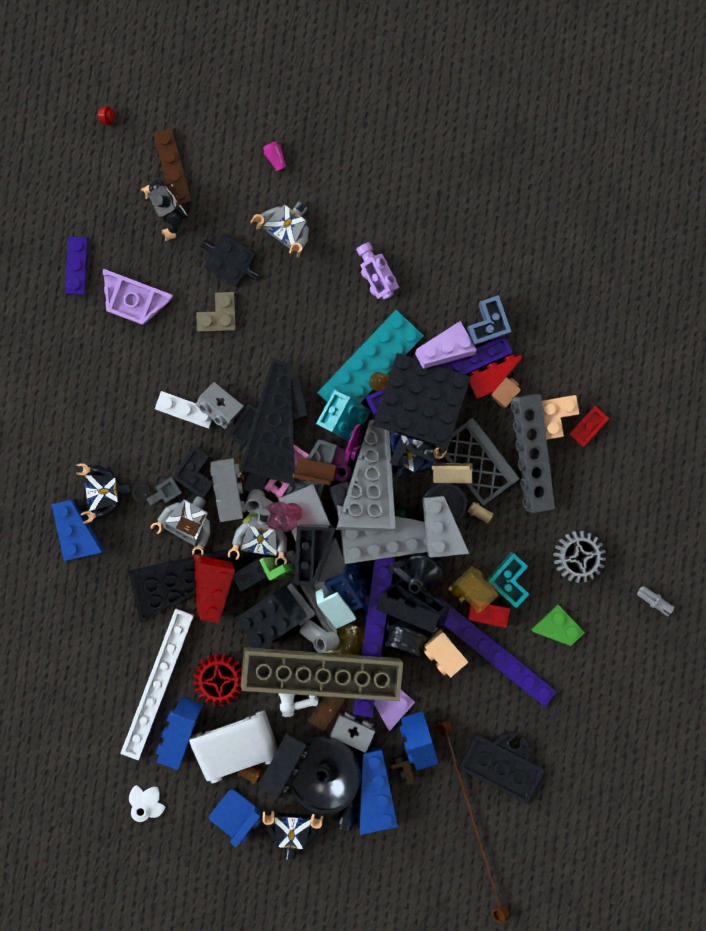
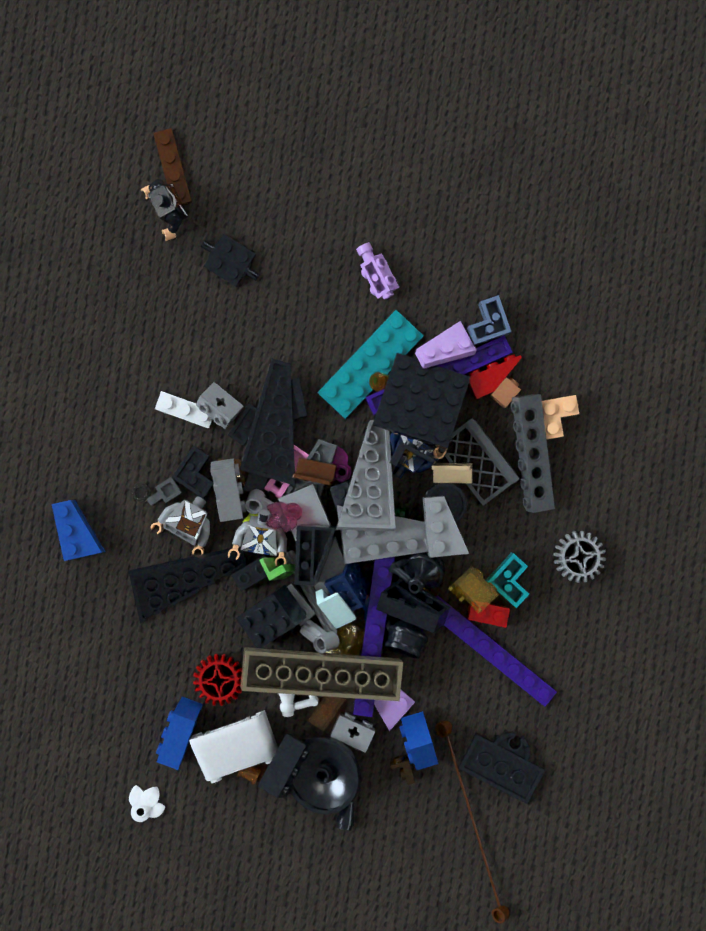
dark purple plate [65,236,88,295] -> none
torso [76,464,131,524] -> none
red plate [98,106,115,125] -> none
lavender wing [103,269,173,325] -> none
white plate [120,608,194,760] -> none
red wedge [194,554,235,623] -> none
dark tan plate [196,292,236,332] -> none
blue bracket [209,789,262,847] -> none
torso [251,202,309,257] -> none
dark pink cone [263,141,287,171] -> none
torso [263,811,323,860] -> none
teal bracket [316,390,371,442] -> none
magenta plate [345,424,366,461] -> none
blue wedge [360,746,398,835] -> none
light nougat brick [423,629,468,678] -> none
tan pin [468,502,493,524] -> none
bright green wing [531,604,585,646] -> none
red plate [568,406,609,447] -> none
light grey axle [637,587,674,616] -> none

